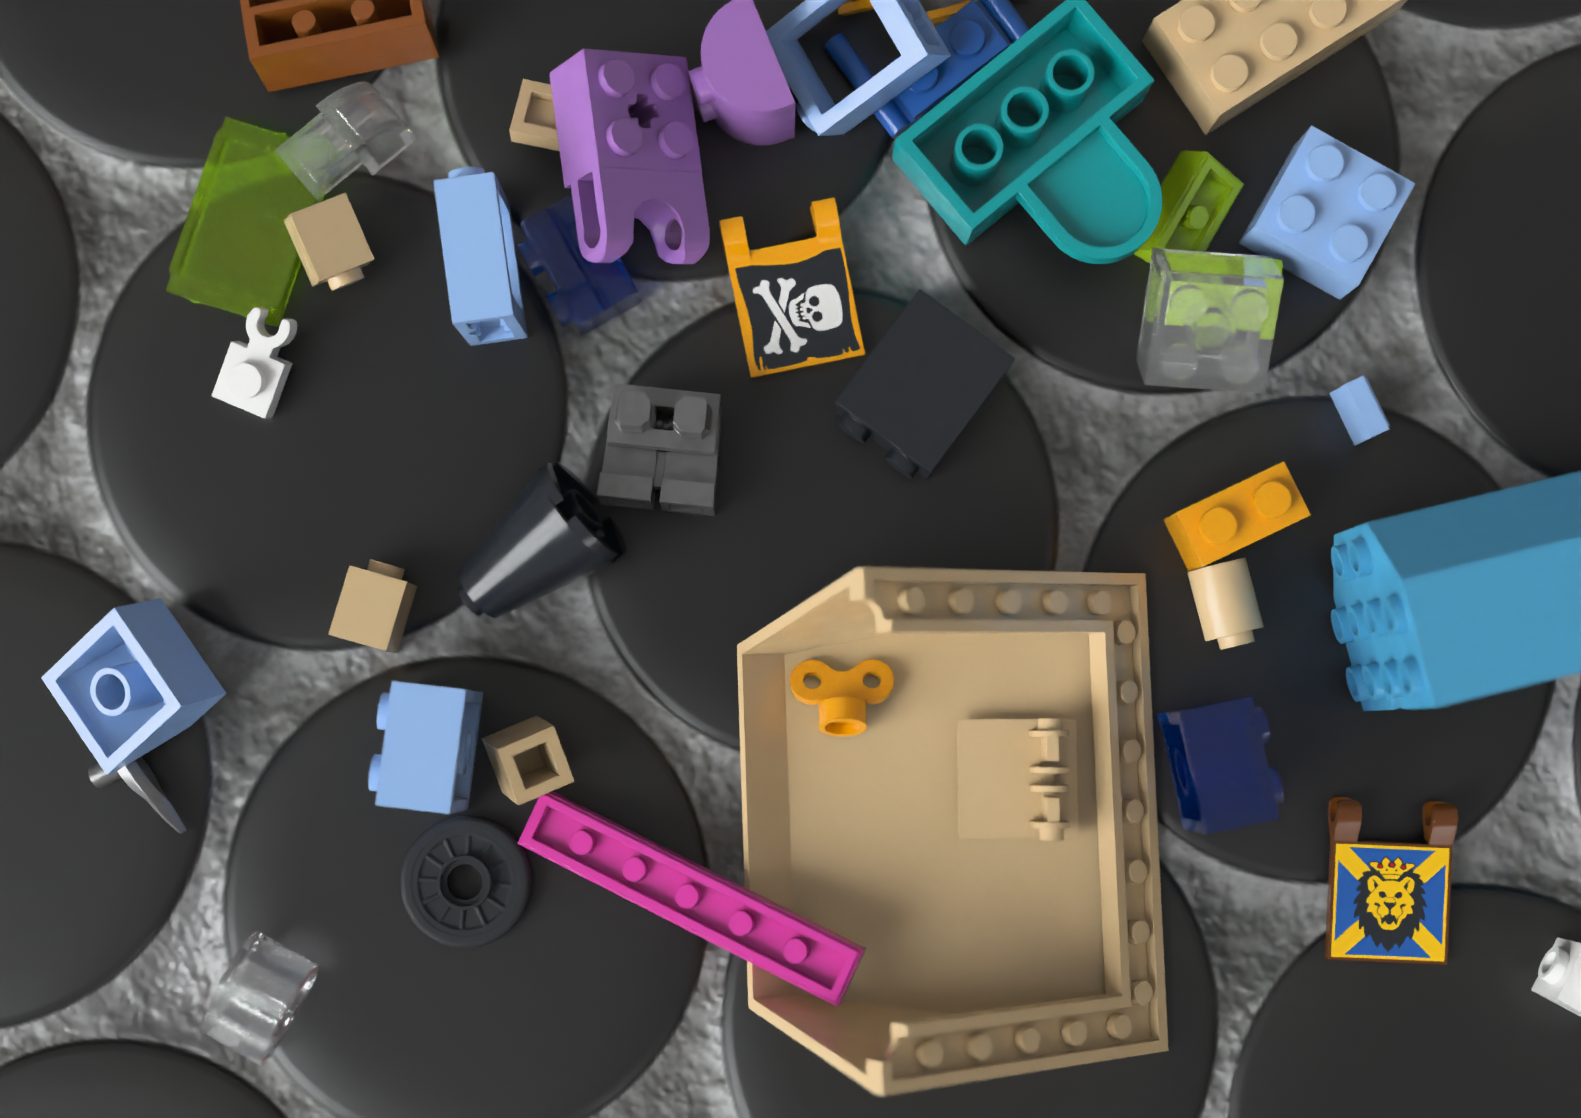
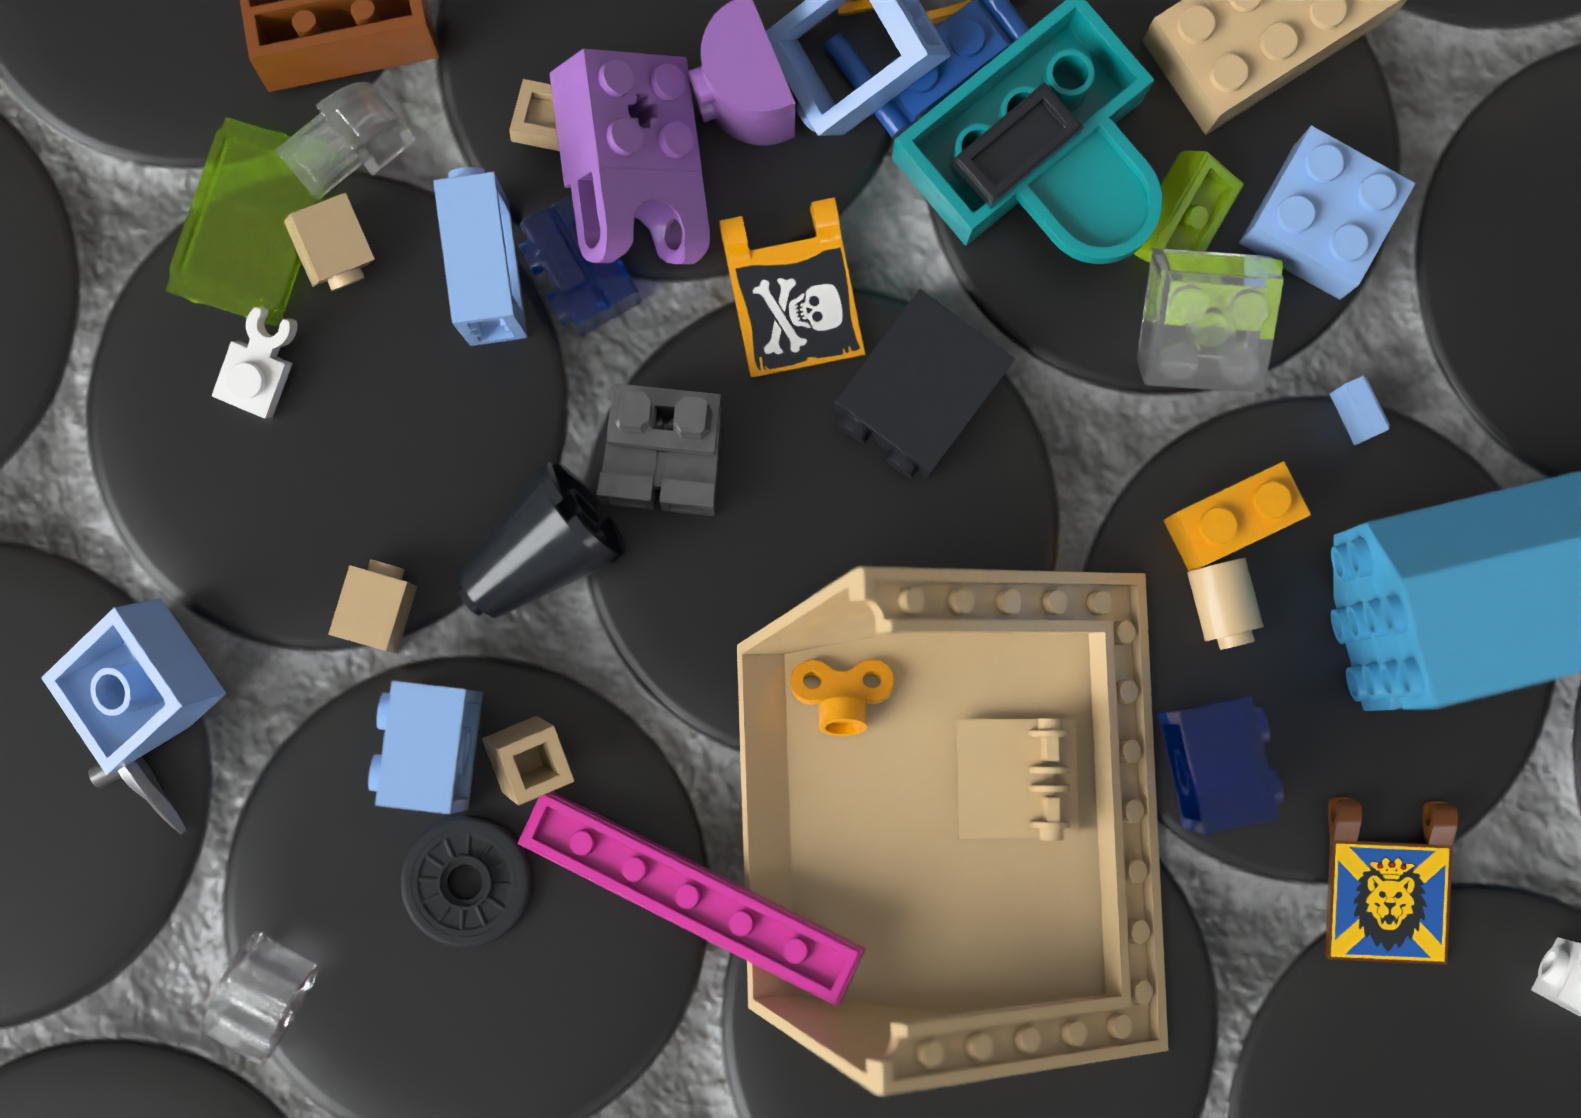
none -> black tile [952,82,1084,209]

